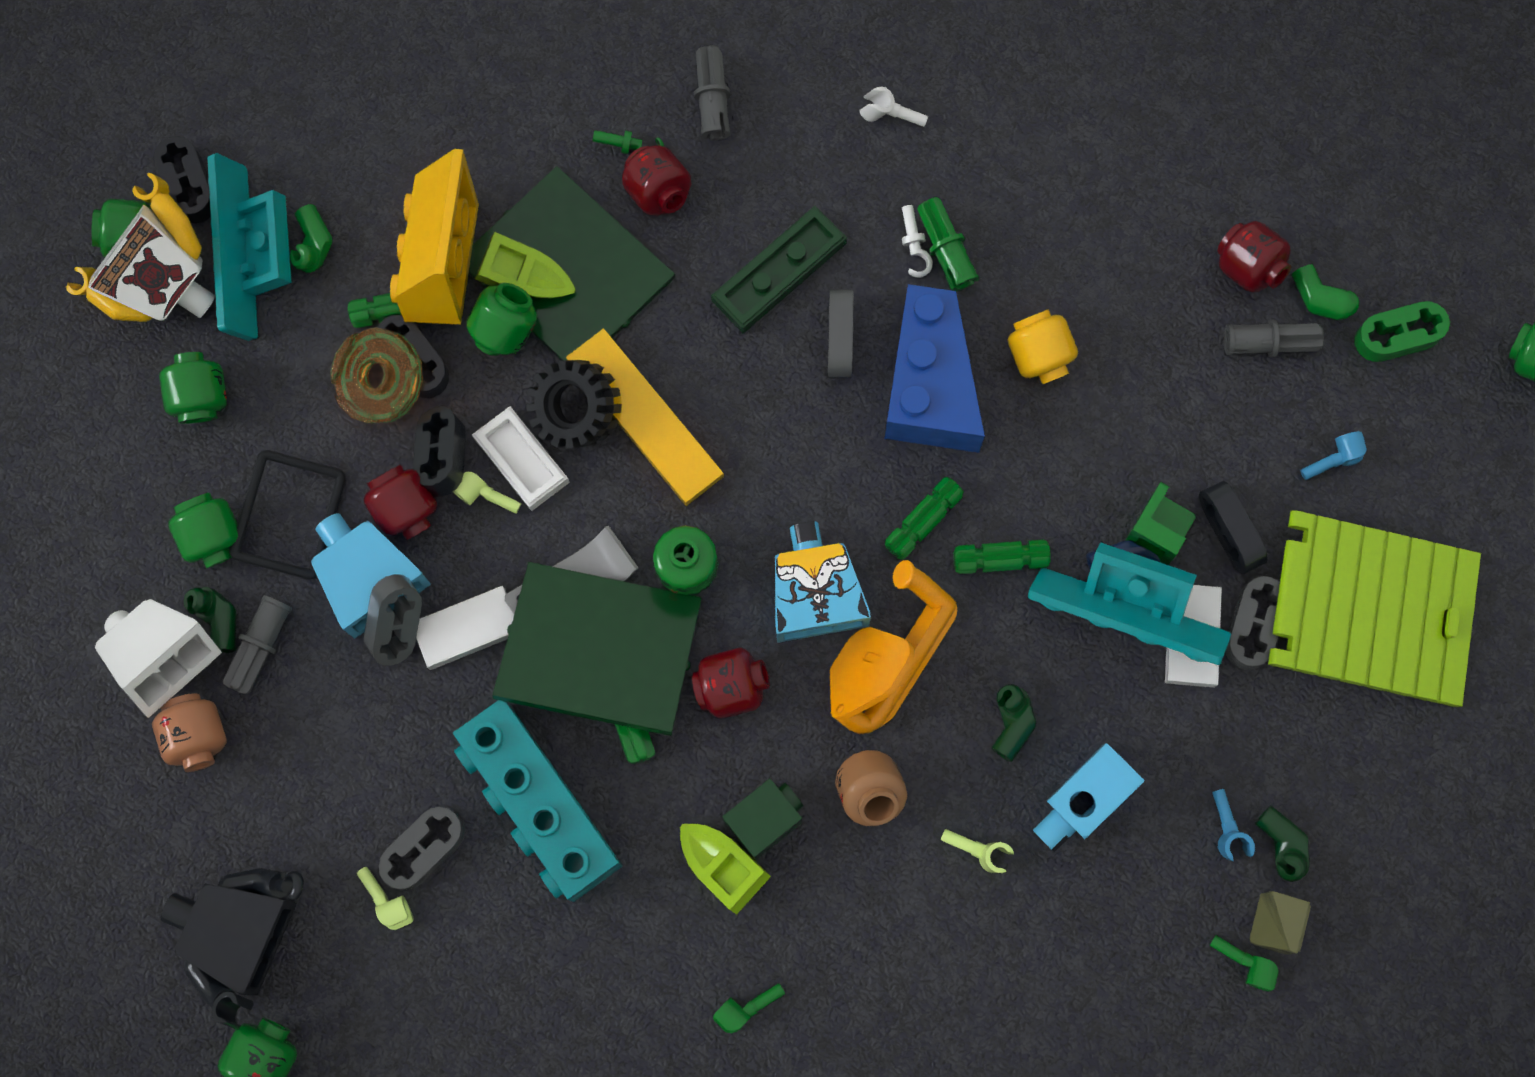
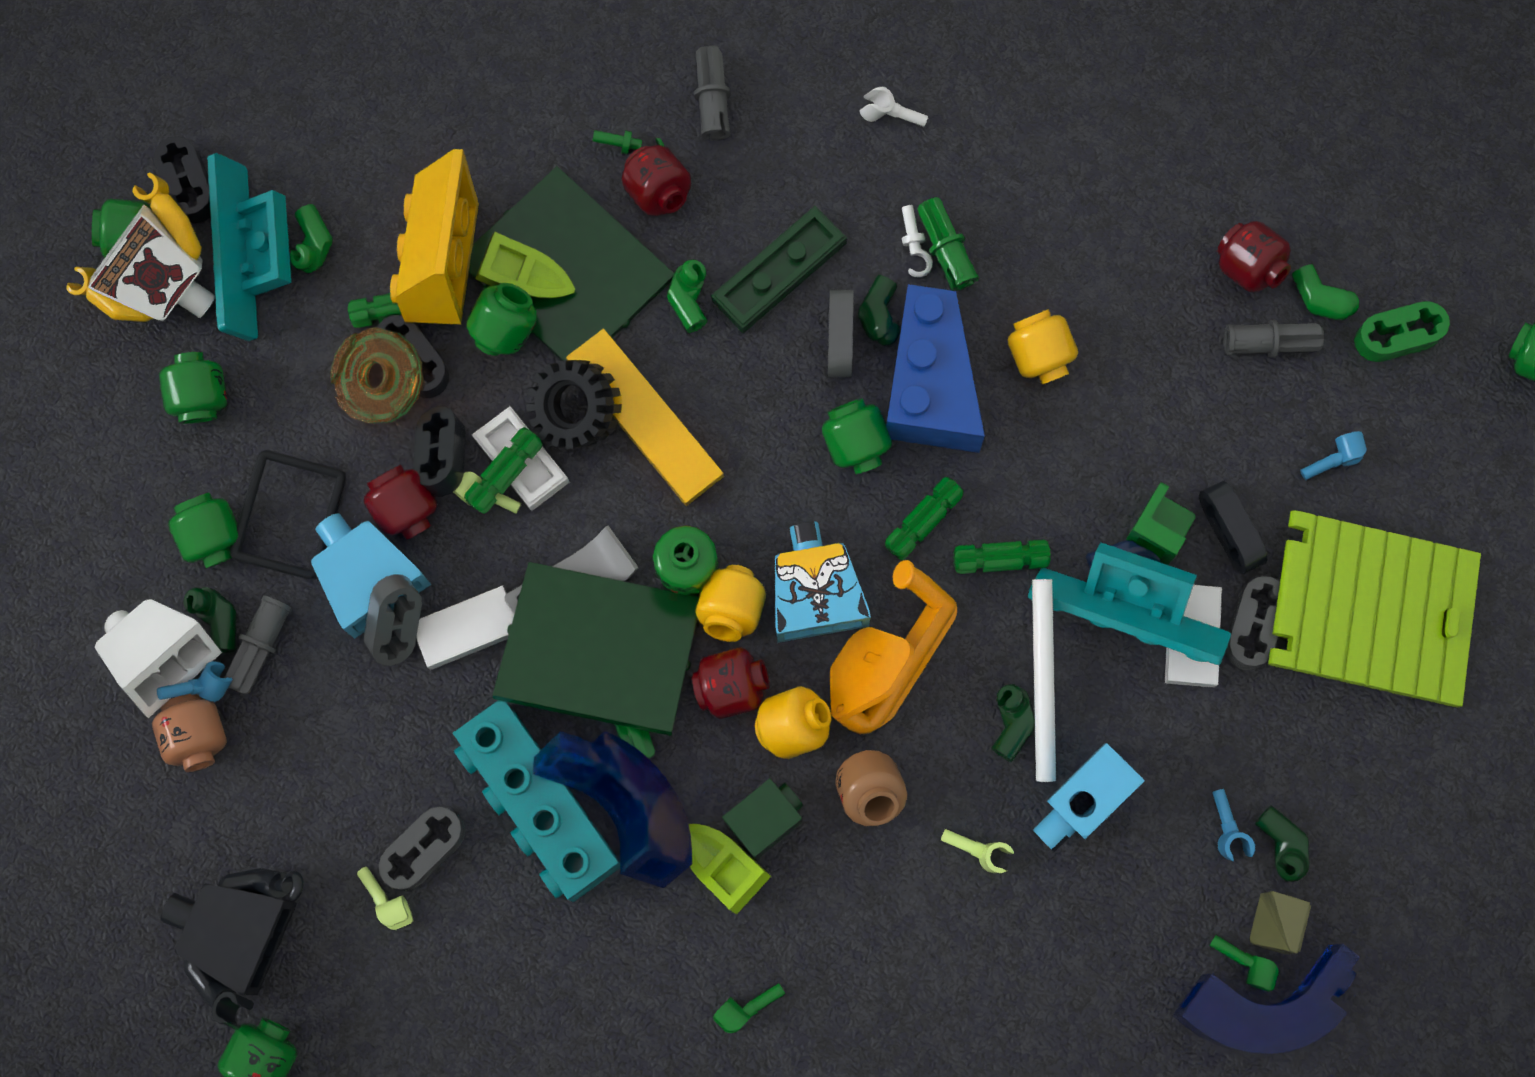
none -> dark azure hand [157,661,233,702]
none -> green axle [464,427,542,514]
none -> clear blue arch [533,731,692,888]
none -> green arm [667,259,708,333]
none -> yellow head [696,565,766,642]
none -> yellow head [755,686,831,759]
none -> green head [822,398,892,474]
none -> dark green arm [858,275,900,346]
none -> white piece [1032,579,1056,782]
none -> clear blue arch [1172,944,1360,1054]

